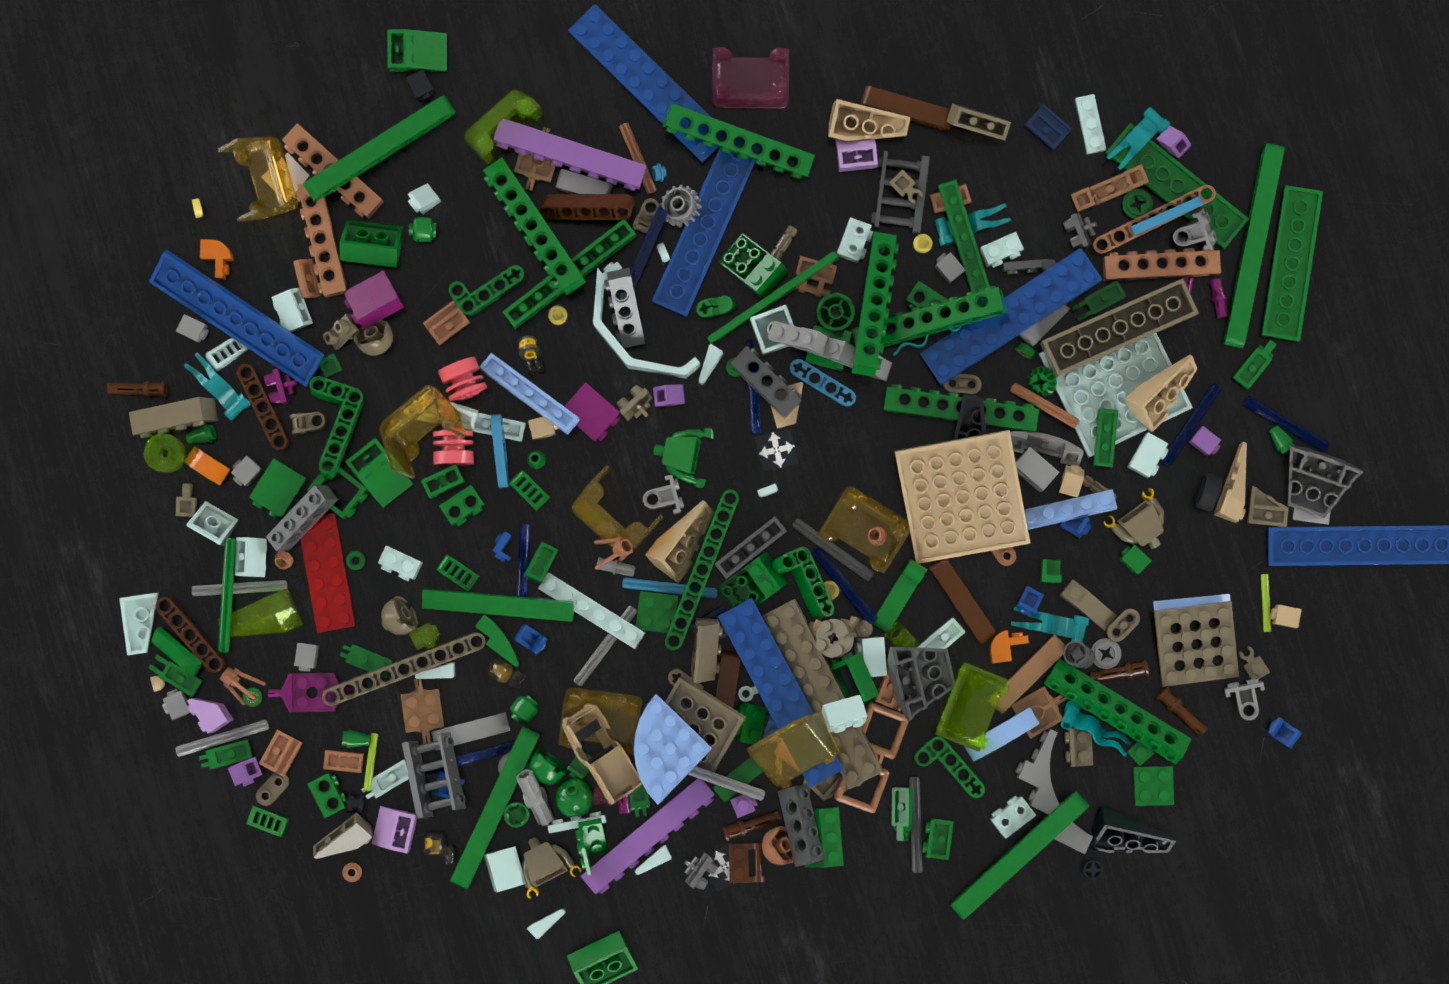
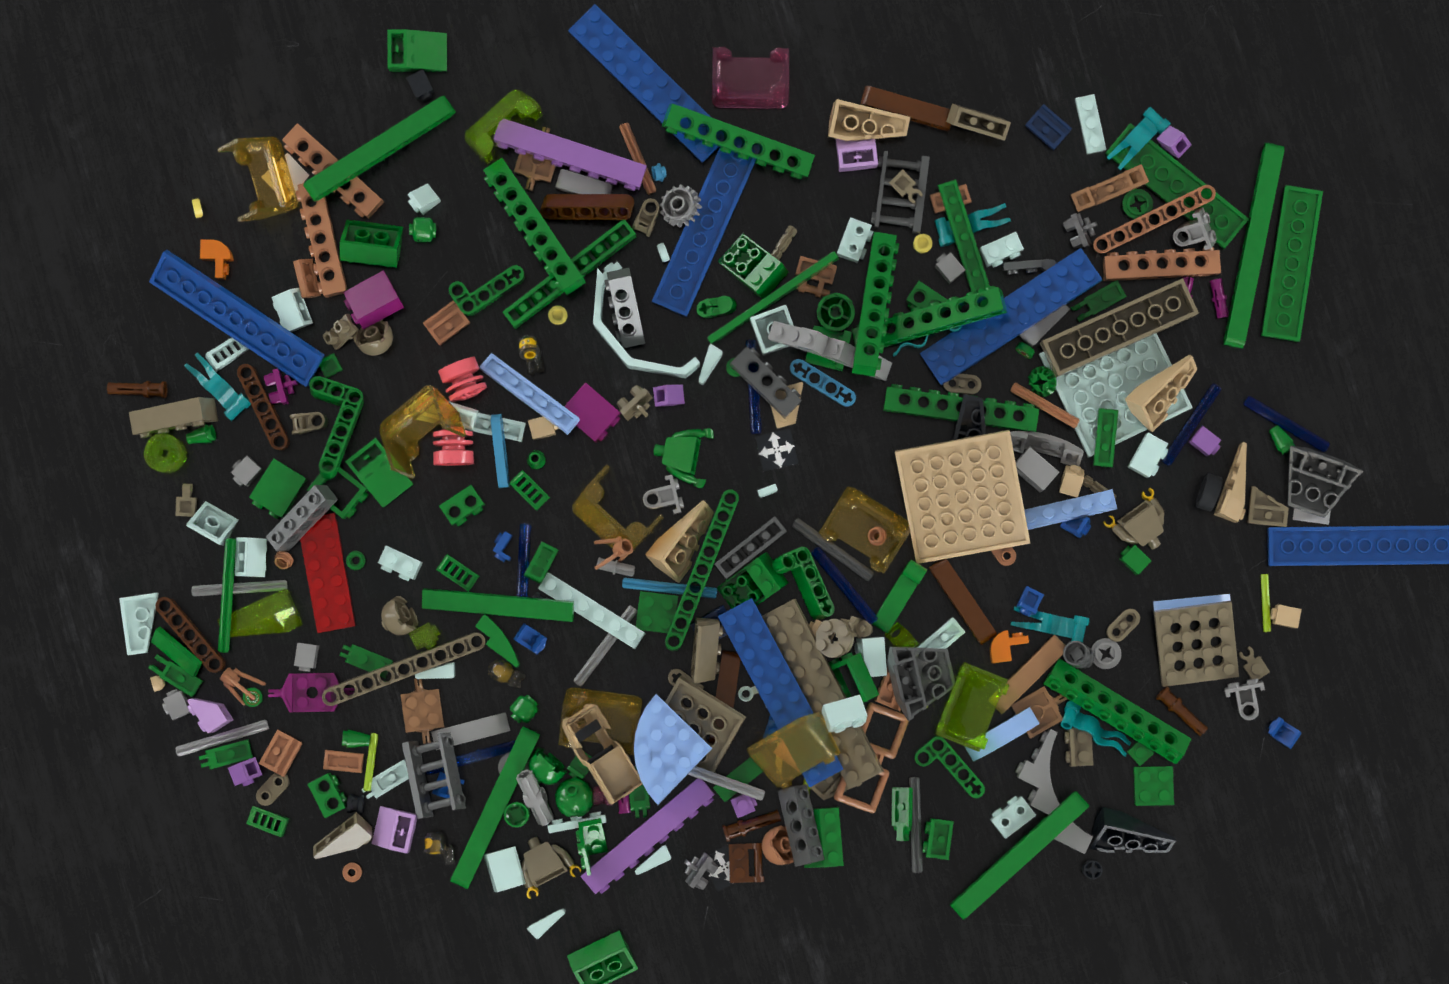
light grey brick [176,314,208,343] -> none
orange brick [184,446,230,485] -> none
green brick [421,464,466,499] -> none
clear blue axle [621,208,668,293] -> none
green bracket [733,702,767,746] -> none
light yellow tile [824,581,840,600] -> none
green panel [1040,559,1062,583] -> none
dark tan slope [1059,580,1117,631] -> none
reddish brown pin [1089,659,1149,682] -> none
dark azure beam [1131,196,1204,235] -> none
green hinge [1233,340,1277,390] -> none

